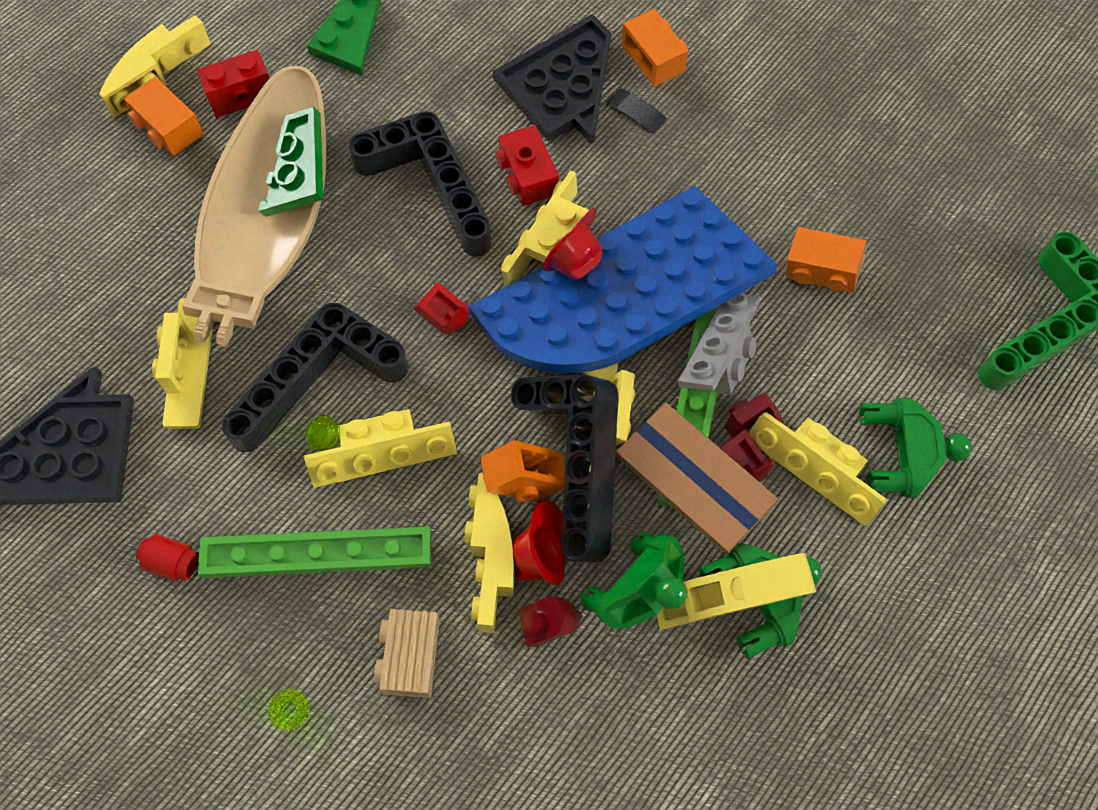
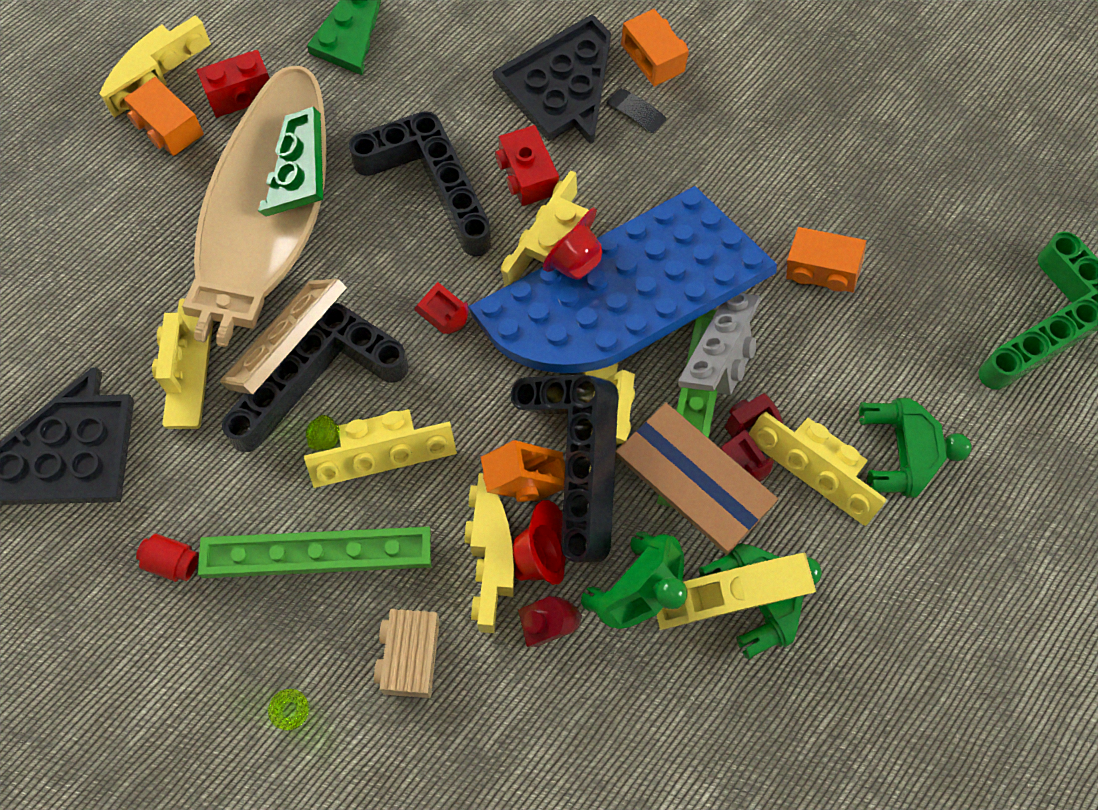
none -> tan tile [220,279,347,394]

